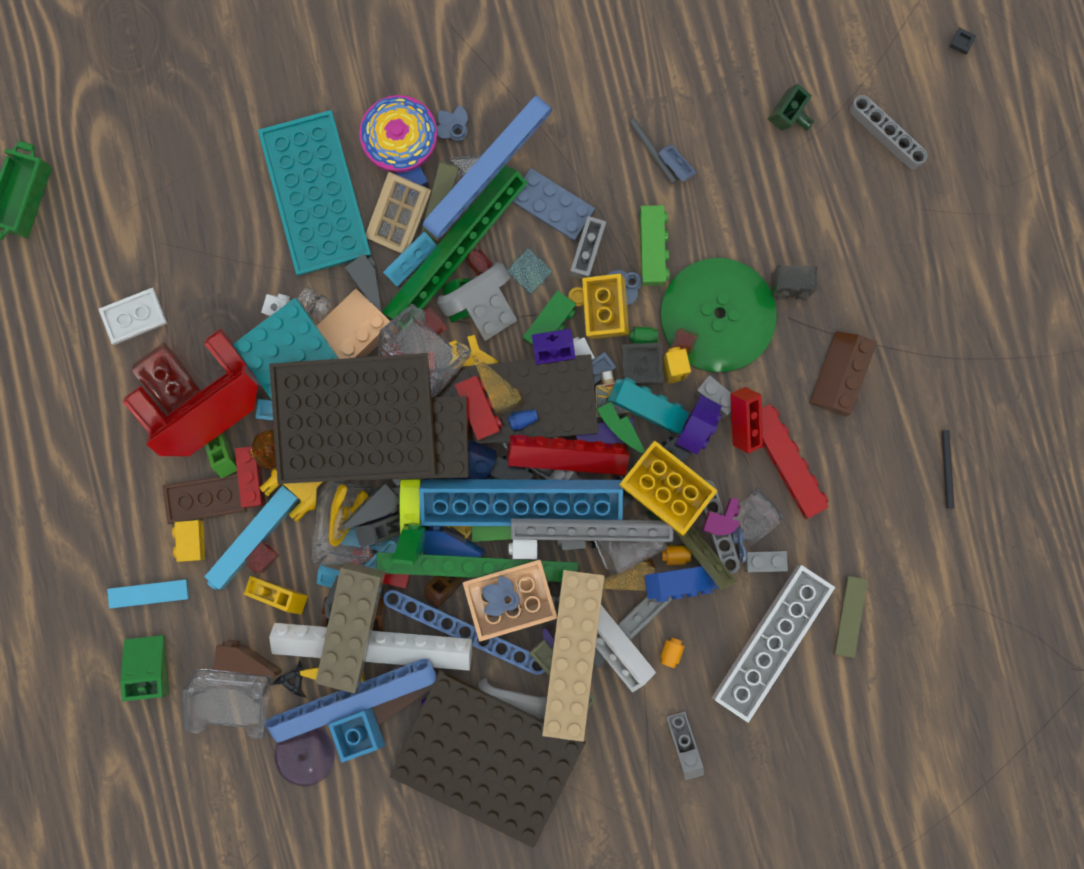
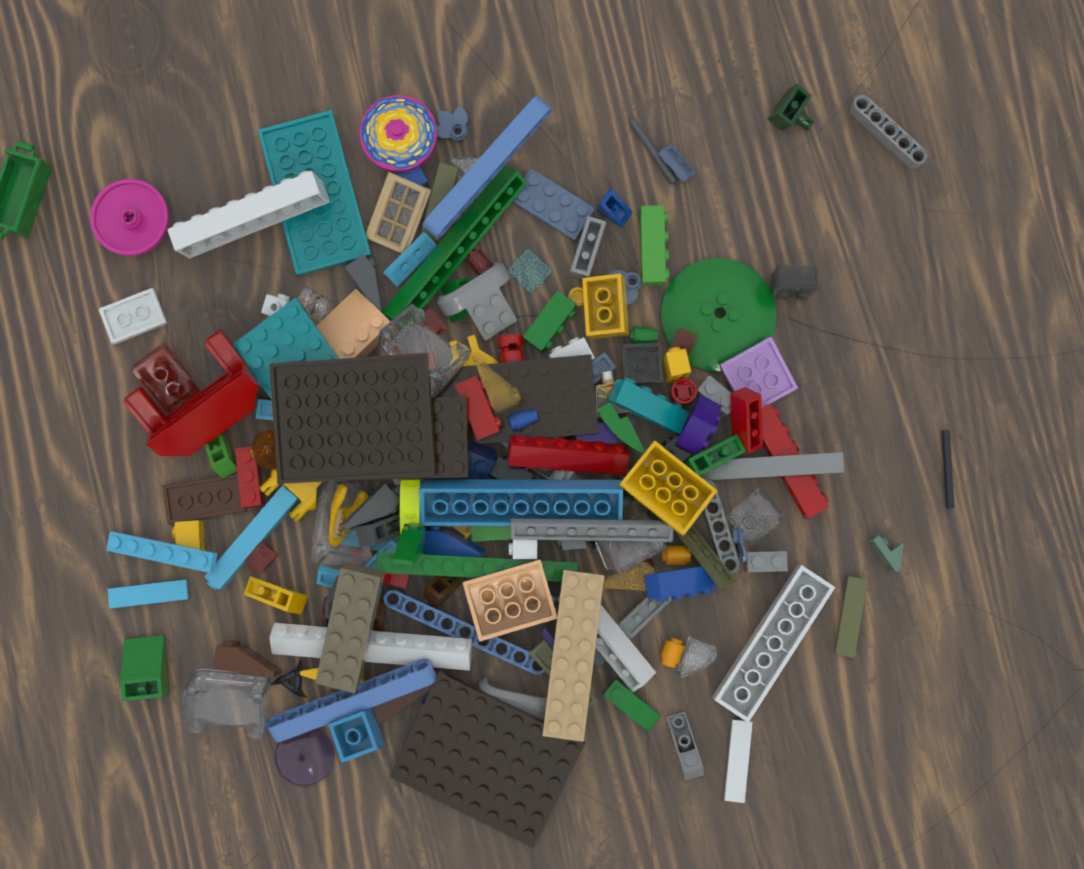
sand blue plate [482,576,520,616] -> none
dark purple brick [532,329,575,365] -> none
magenta brick [701,498,741,536] -> none
reddish brown slope [809,331,877,417] -> none
black plate [949,27,976,55] -> none
none -> dark pink dish [90,179,170,256]
none -> medium azure plate [106,531,217,573]
none -> white brick [167,171,330,259]
none -> red wheel [498,334,525,363]
none -> blue slope [597,189,632,227]
none -> green slope [602,678,661,732]
none -> red wheel [669,378,697,406]
none -> clear slope [676,636,717,678]
none -> green slope [683,434,746,476]
none -> light grey tile [700,452,844,480]
none -> lavender plate [719,337,798,408]
none -> white tile [724,719,753,803]
none -> sand green slope [868,535,904,573]

